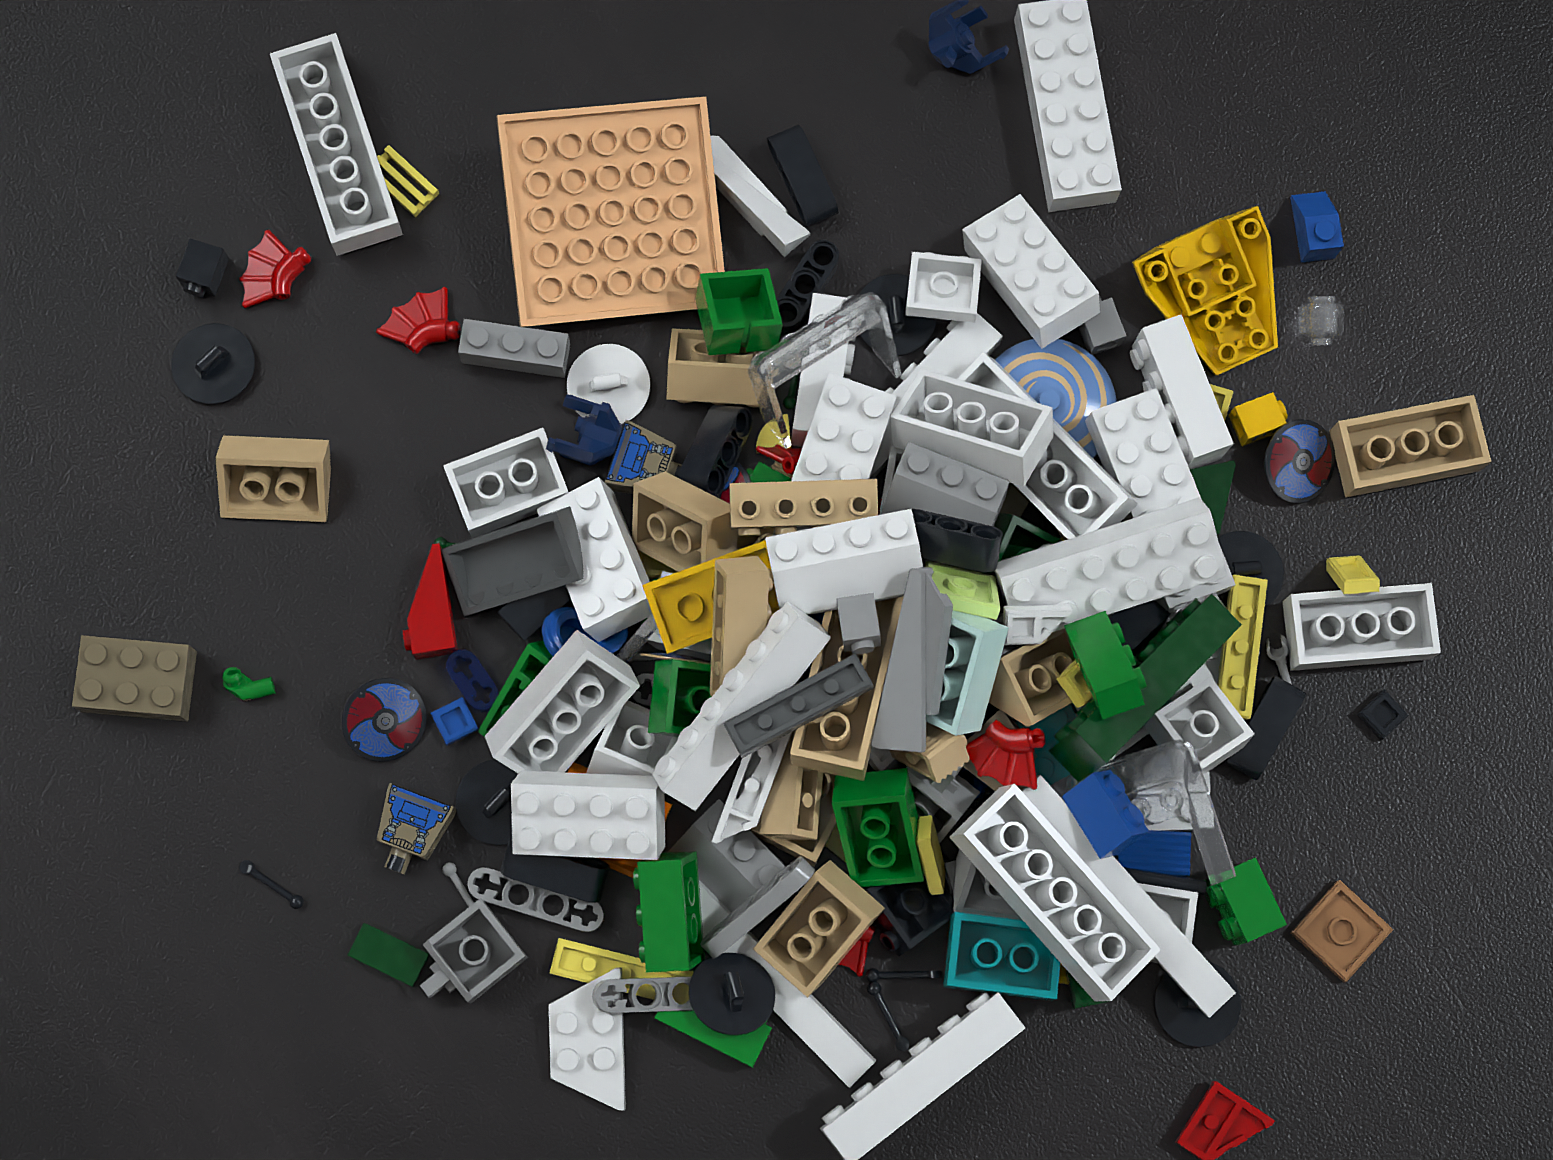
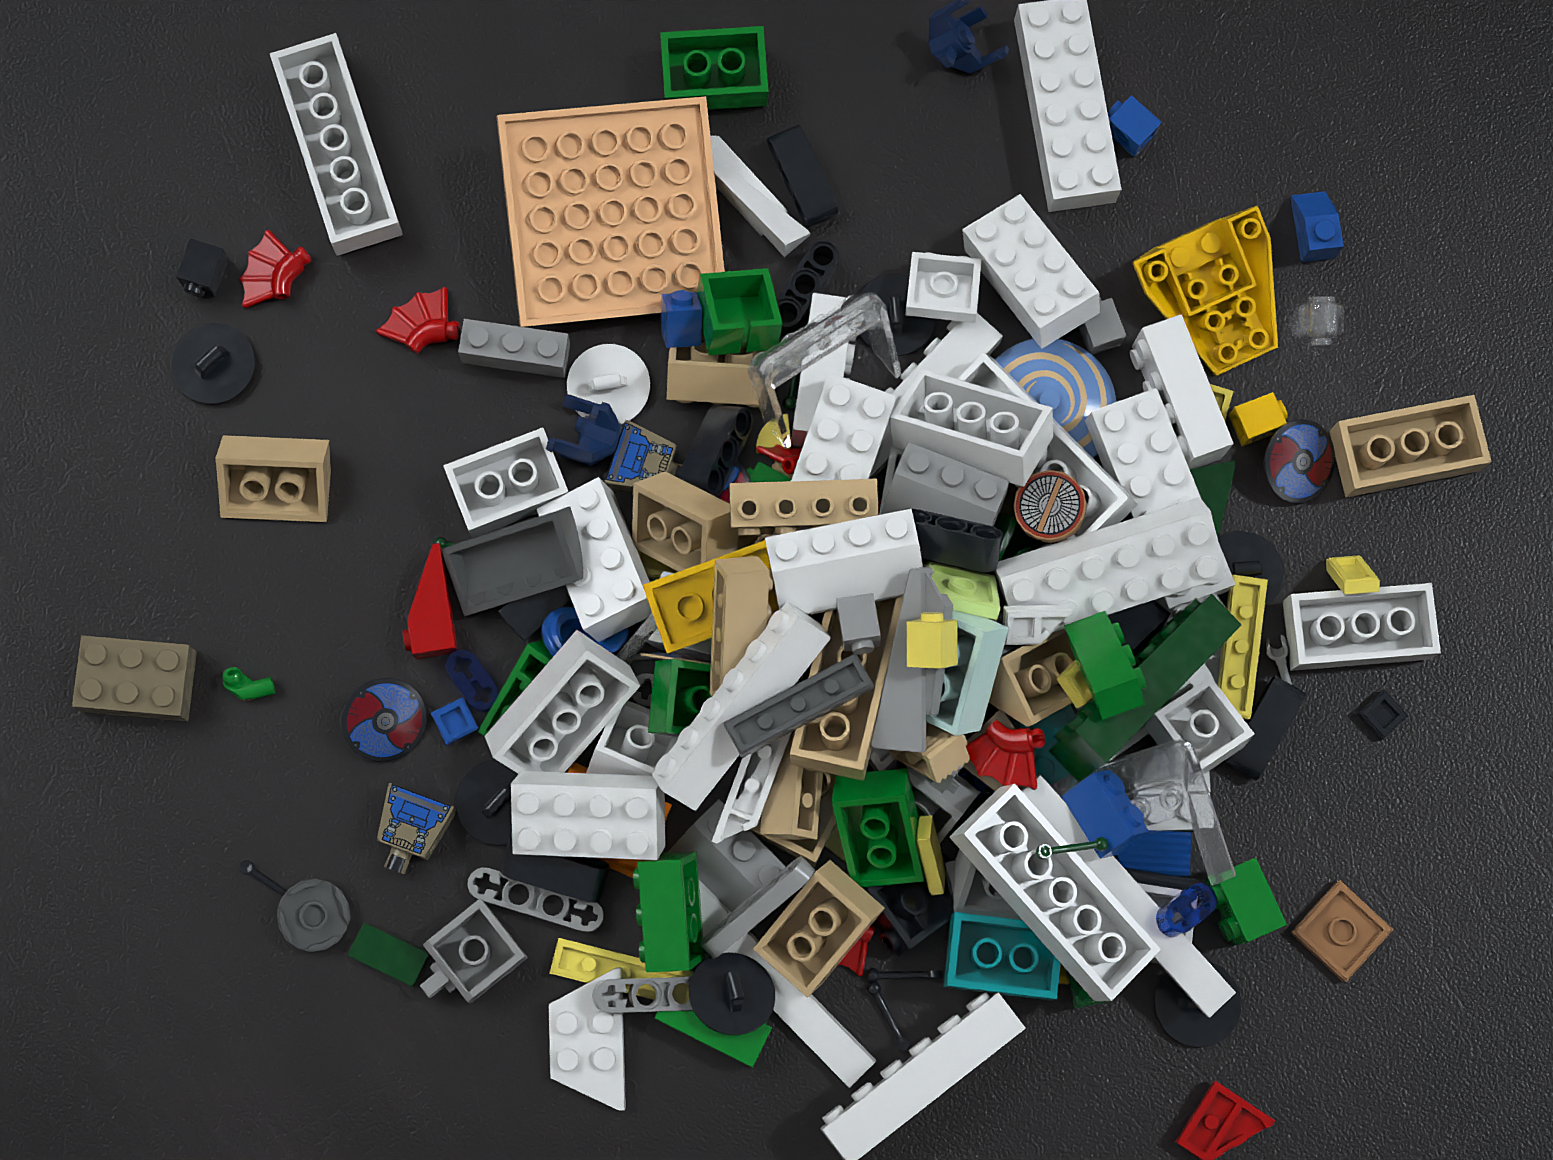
light yellow tile [377,145,439,217] -> none
light grey hinge [442,862,474,907] -> none
none -> dark grey tile [277,878,350,952]
none -> green brick [660,26,769,110]
none -> blue brick [661,290,702,348]
none -> light yellow brick [907,612,958,669]
none -> tile [1014,470,1087,543]
none -> dark green hinge [1036,837,1108,860]
none -> blue brick [1107,95,1162,157]
none -> clear blue beam [1156,883,1217,937]

